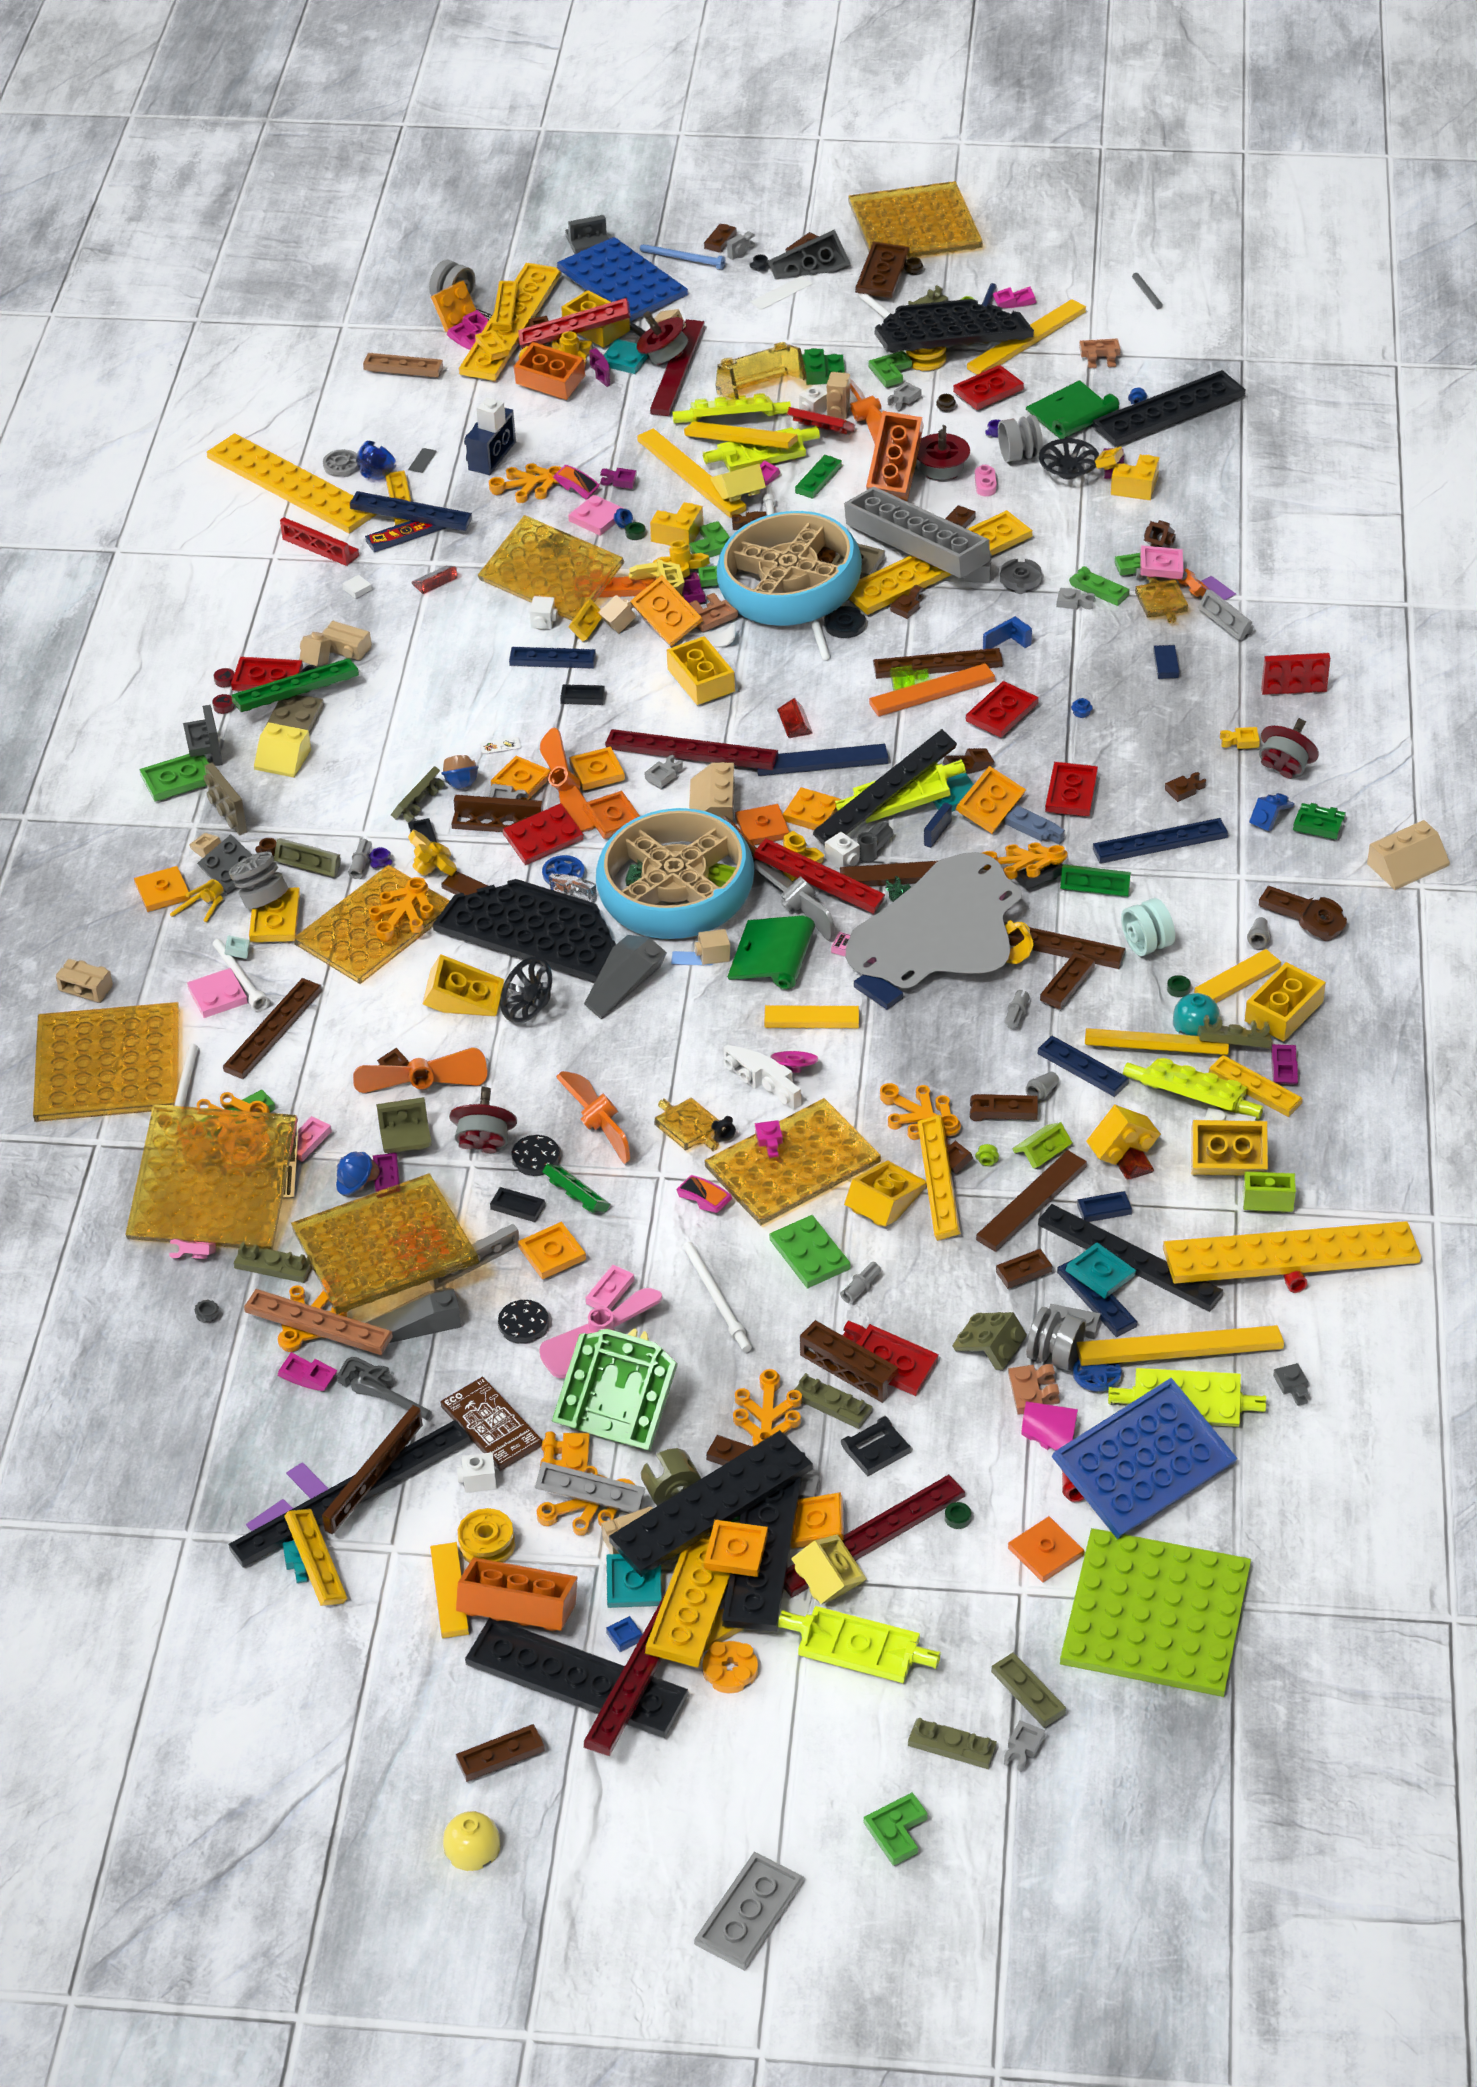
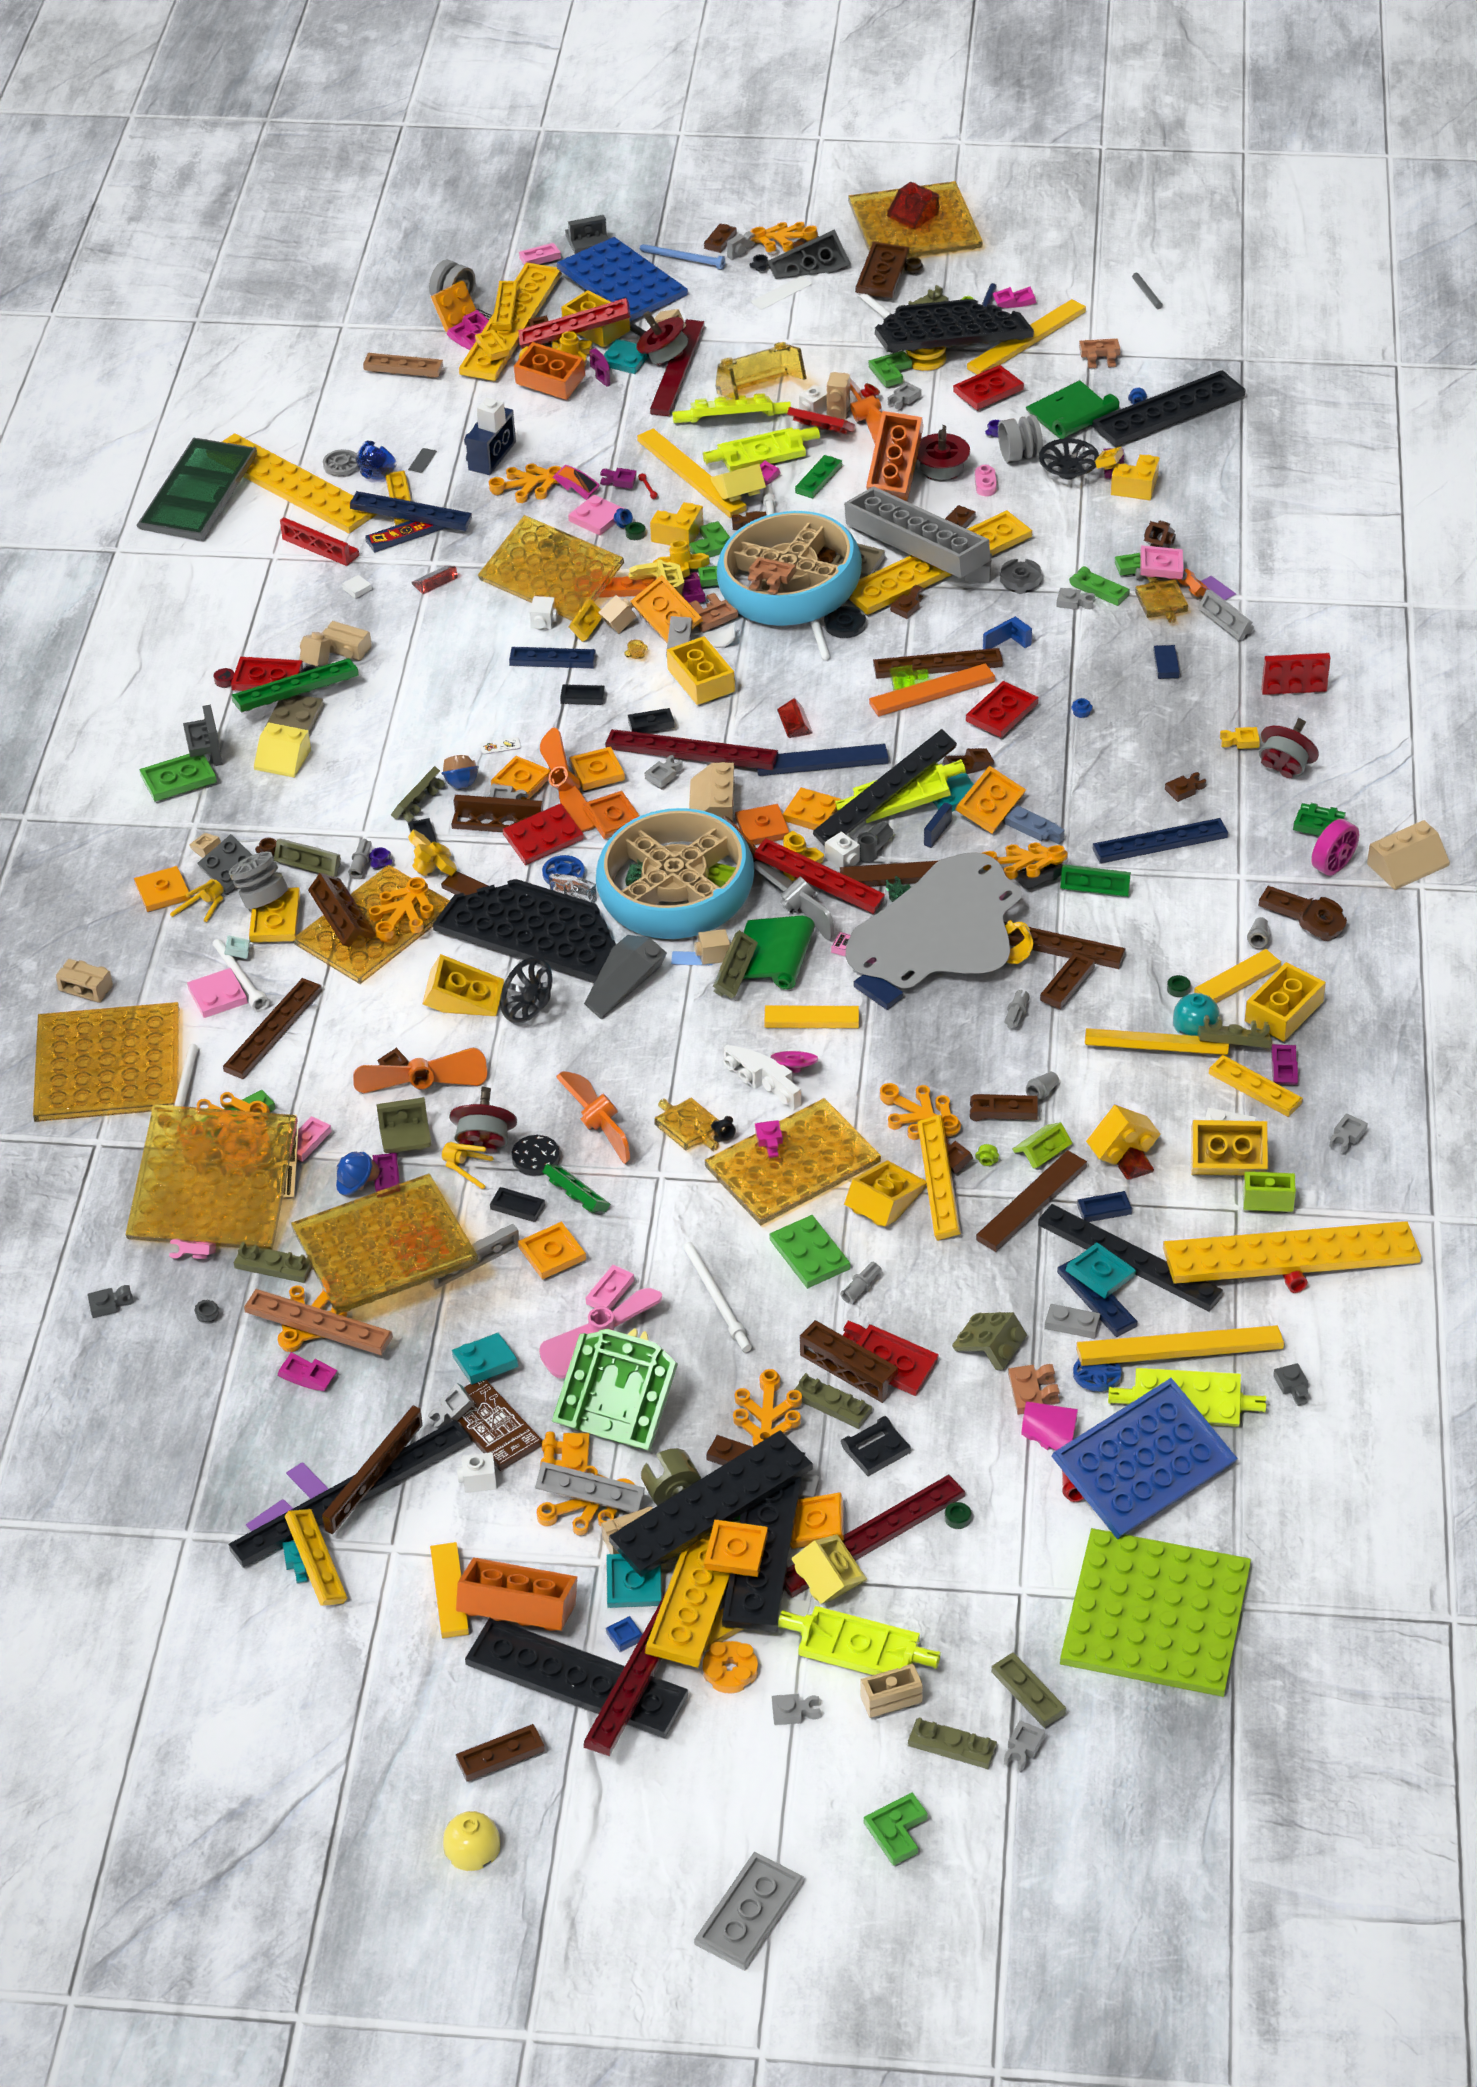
dark tan plate [204,763,247,836] -> none
dark red tile [212,694,234,714] -> none
dark grey piece [337,1357,432,1420] -> none
dark grey wedge [366,1287,461,1343] -> none
yellow wheel [457,1508,515,1563] -> none
black tile [498,1300,549,1344] -> none
slope [676,1175,733,1213] -> none
yellow tile [684,421,798,449] -> none
green plate [801,348,845,385] -> none
dark brown plate [936,393,956,411] -> none
reddish brown plate [996,1249,1052,1289] -> none
orange plate [1008,1516,1084,1583] -> none
light grey wheel [1026,1307,1086,1371] -> none
dark blue tile [1037,1035,1129,1097] -> none
red plate [1045,762,1098,817] -> none
light aqua wheel [1121,898,1175,956] -> none
neon yellow plate [1123,1058,1264,1120] -> none
blue bracket [1249,793,1295,831] -> none
none -> dark grey plate [87,1285,134,1318]
none -> clear green door [137,438,258,540]
none -> reddish brown fence [308,873,376,947]
none -> light grey plate [428,1383,475,1429]
none -> yellow plant [442,1142,494,1189]
none -> teal plate [452,1332,519,1385]
none -> bright pink plate [519,243,561,265]
none -> clear yellow plate [624,640,648,659]
none -> black plate [628,708,675,733]
none -> red hinge [638,473,658,499]
none -> light grey plate [666,616,692,658]
none -> olive plate [713,930,758,999]
none -> nougat plate [748,557,797,595]
none -> light orange plant [750,222,818,252]
none -> light grey plate [772,1694,821,1725]
none -> red bush [860,383,880,399]
none -> tan brick [860,1664,923,1718]
none -> clear red slope [887,182,939,230]
none -> dark pink wheel [1311,819,1360,876]
none -> light grey plate [1329,1113,1368,1153]

